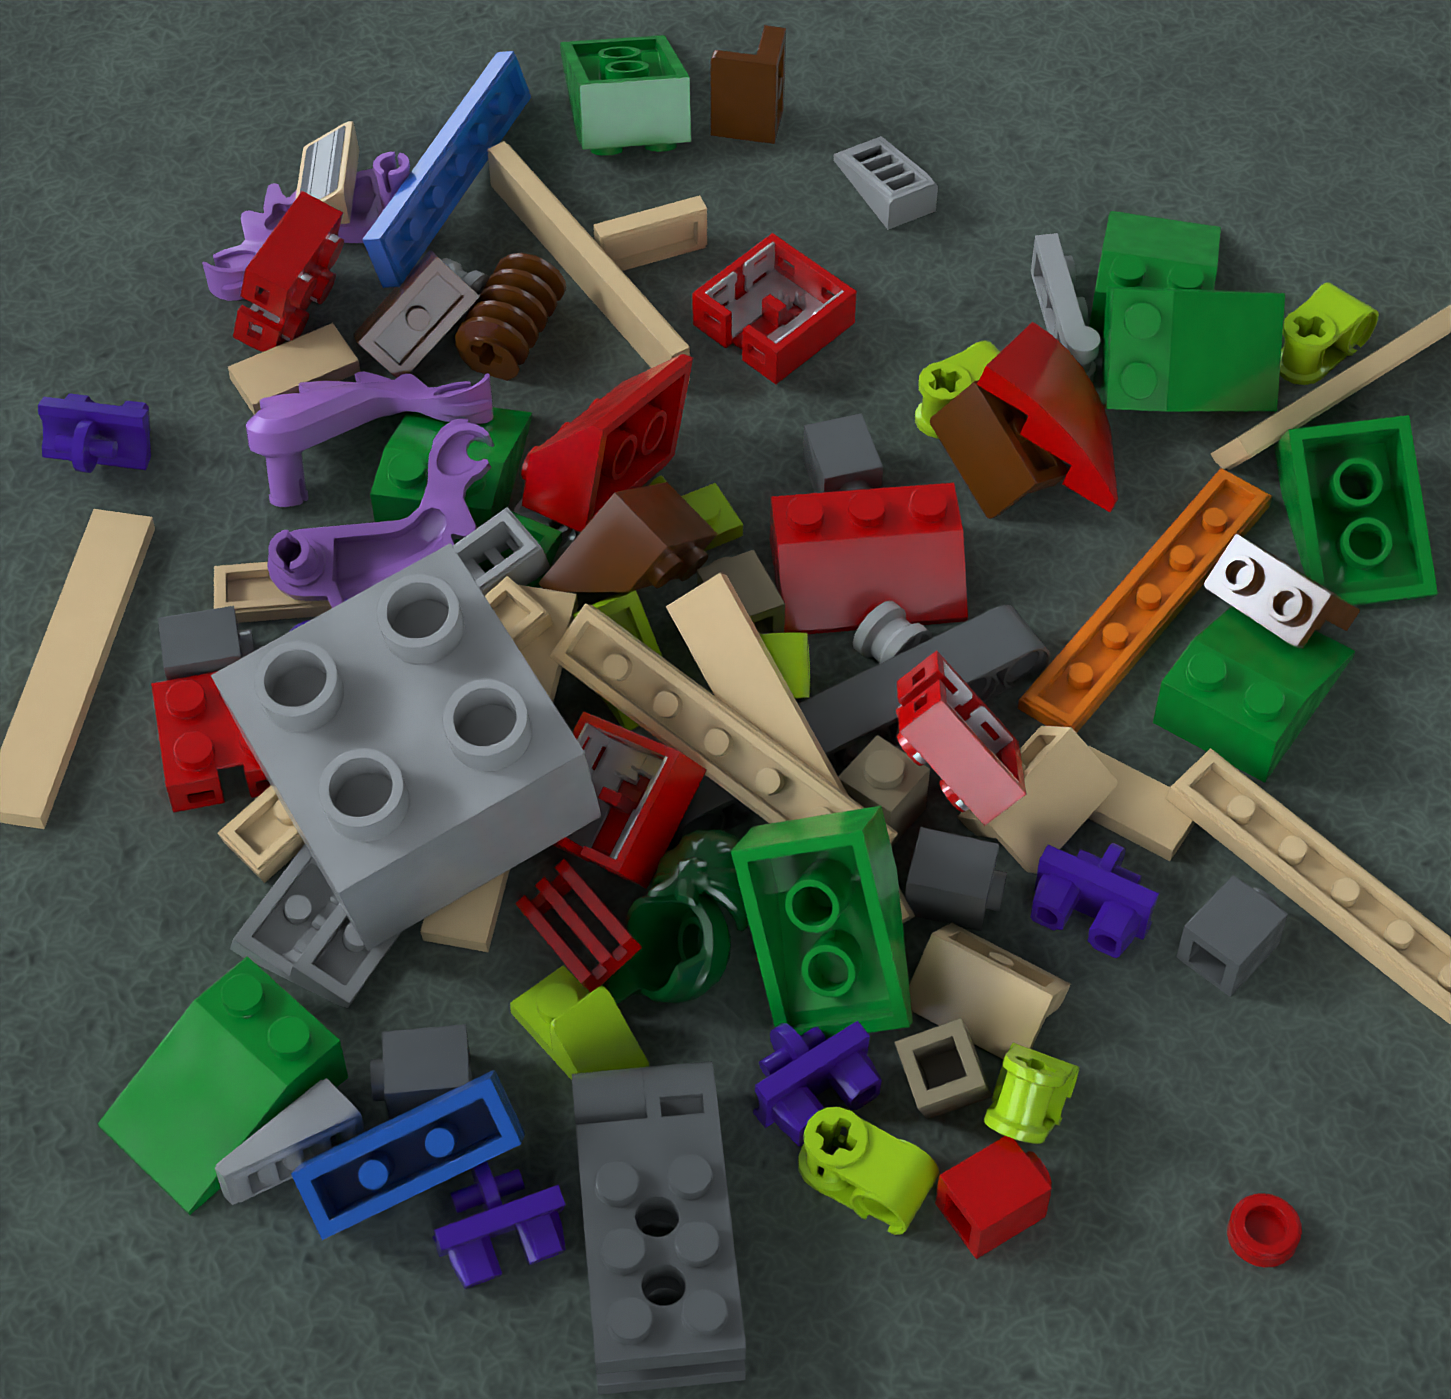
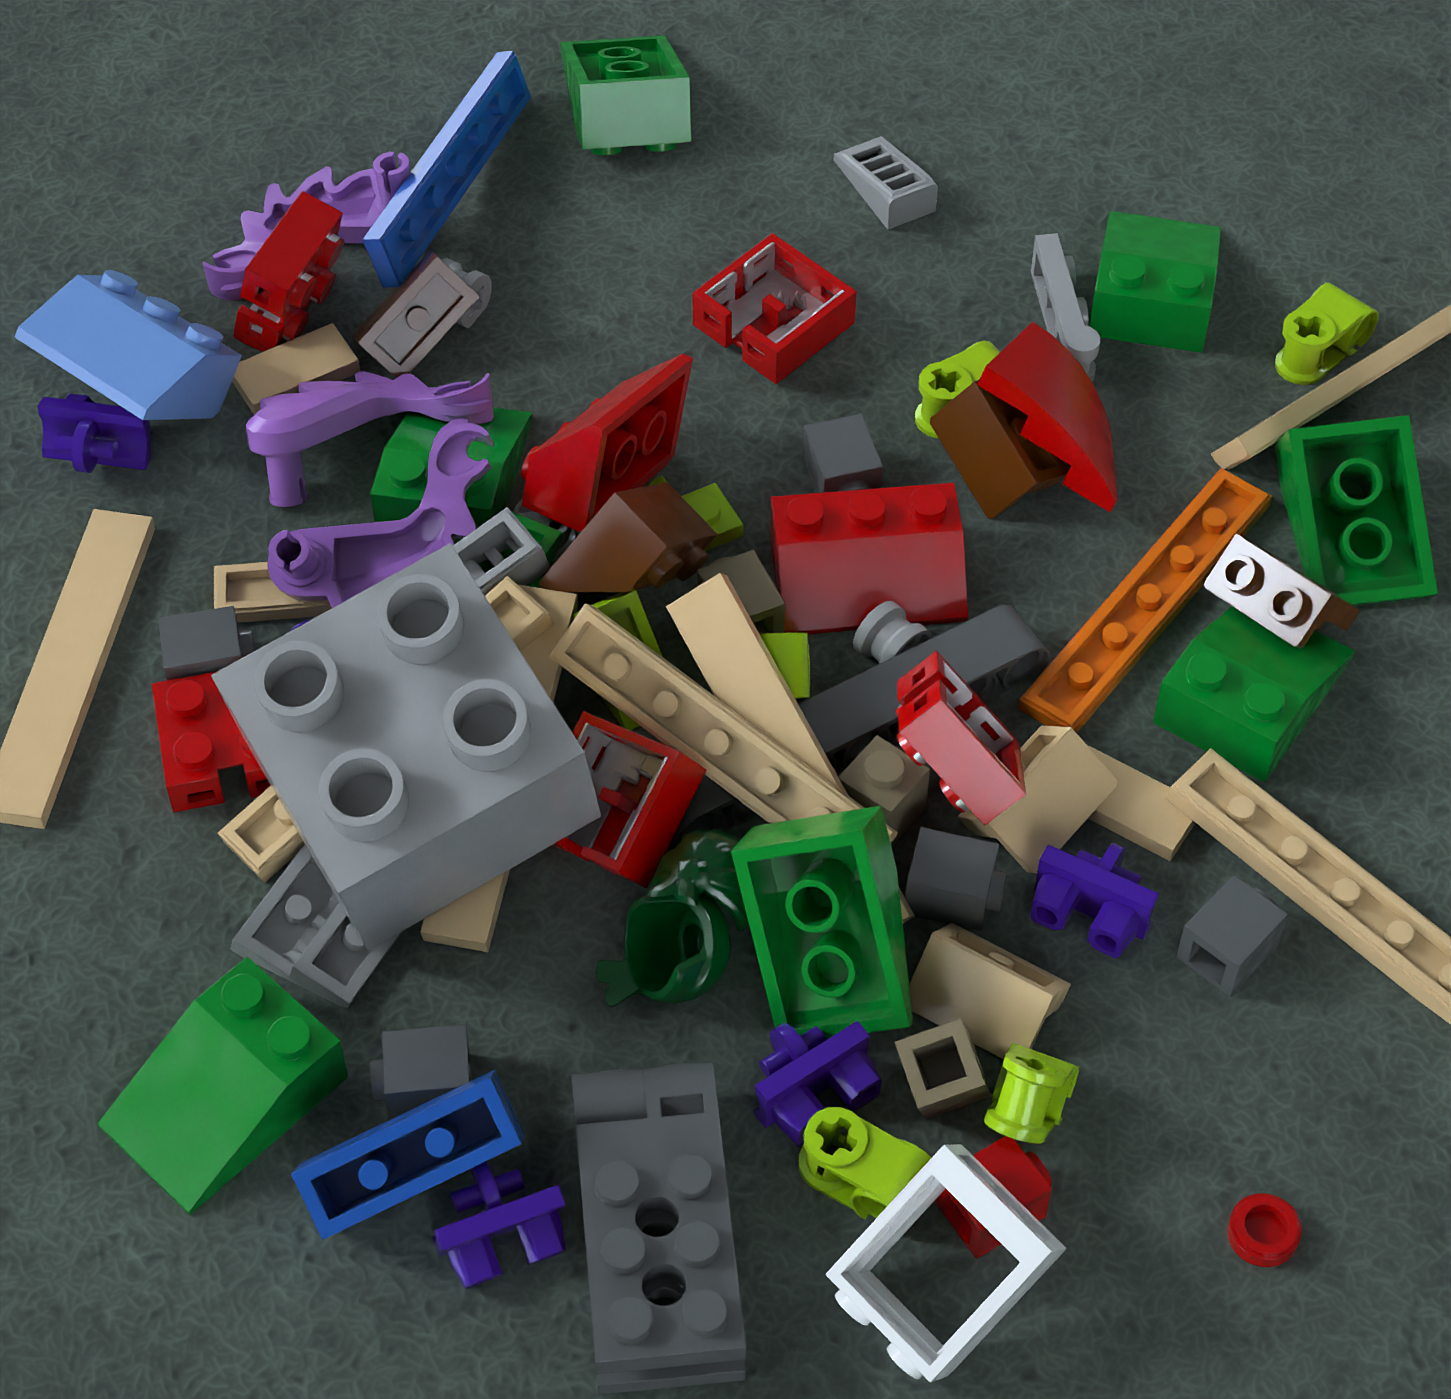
light grey slope [215,1078,365,1205] -> none
slope [296,121,359,224] -> none
reddish brown piece [455,253,567,381] -> none
tan tile [488,141,690,384] -> none
lime slope [510,965,650,1080] -> none
red tile [515,859,642,992] -> none
tan tile [593,195,707,271] -> none
reddish brown panel [711,25,786,144] -> none
green slope [1100,286,1285,412] -> none
none -> medium blue slope [15,270,242,420]
none -> white window [825,1144,1067,1382]

